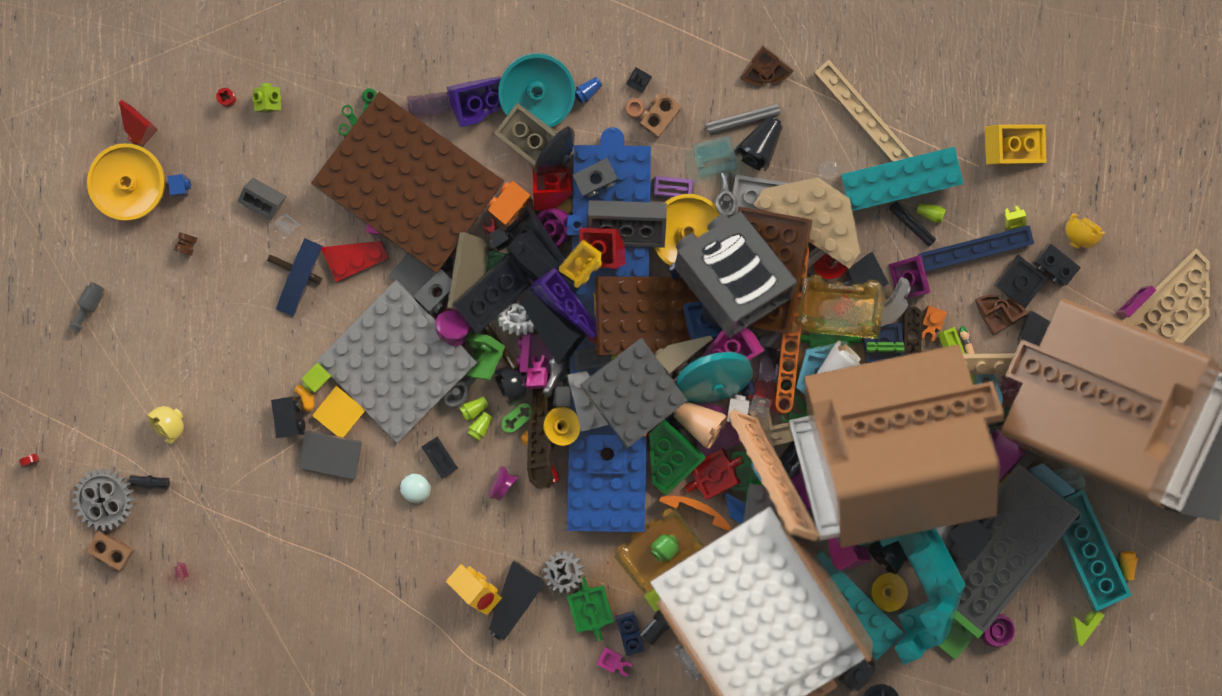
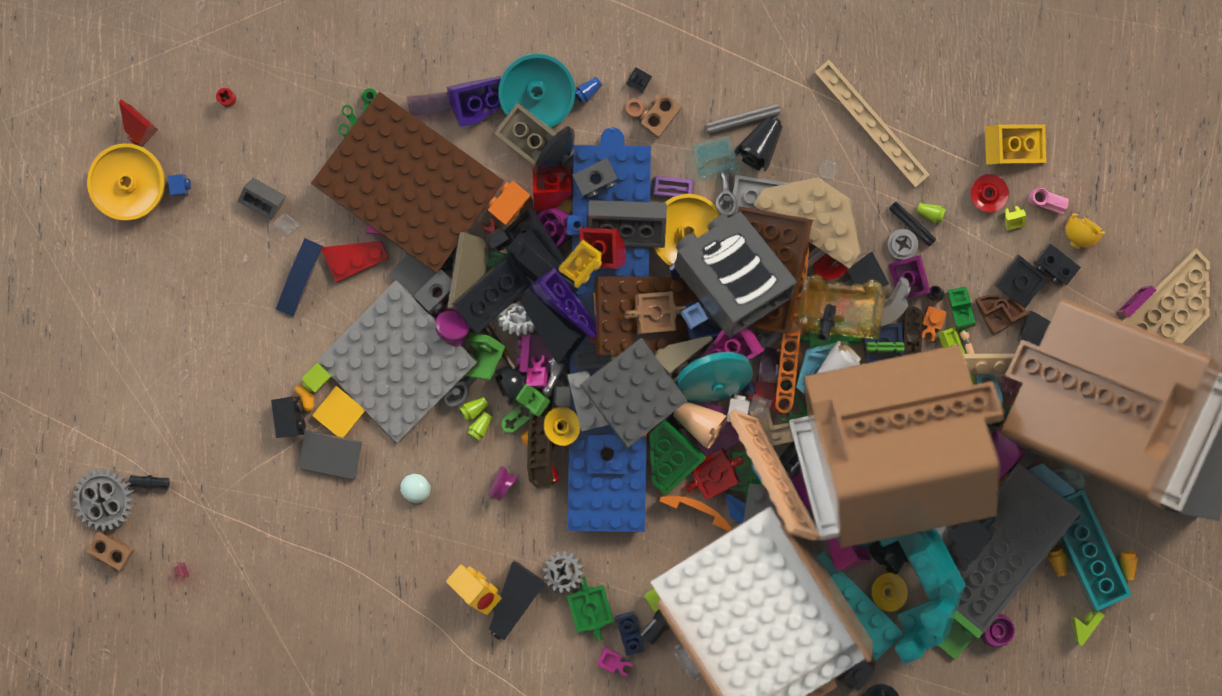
red tile [19,454,40,468] -> none
dark grey piece [69,282,104,332] -> none
light yellow cylinder [146,406,184,445] -> none
reddish brown wheel [174,232,198,256] -> none
lime brick [253,83,281,113] -> none
dark brown bar [267,254,323,285] -> none
black plate [421,436,458,479] -> none
clear yellow windscreen [615,507,705,594] -> none
bright green head [651,534,679,563] -> none
reddish brown brick [740,45,794,86] -> none
teal brick [841,147,964,211] -> none
dark blue plate [917,225,1034,272] -> none
none -> bright green bracket [516,384,550,417]
none -> medium nougat plate [624,292,687,333]
none -> light blue plate [681,302,708,329]
none -> black axle [818,304,836,341]
none -> light grey gear [887,229,918,260]
none -> black hinge [928,286,945,302]
none -> green slope [947,286,976,330]
none -> red dish [970,174,1009,212]
none -> bright pink piece [1028,188,1069,215]
none -> light orange cone [1047,546,1068,577]

